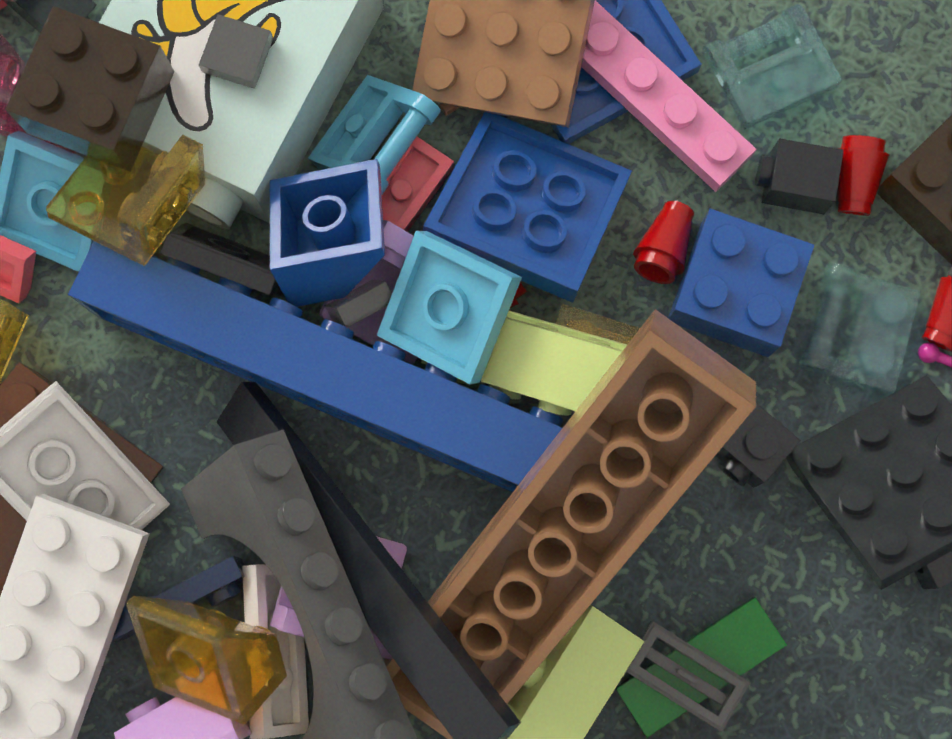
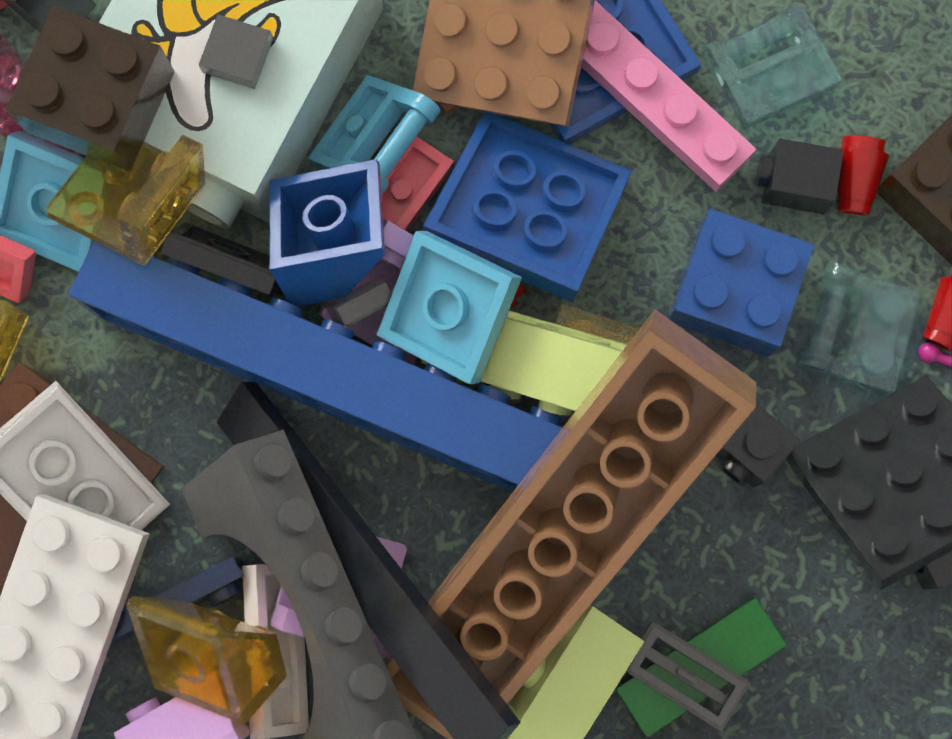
red cone [633,201,694,284] -> none

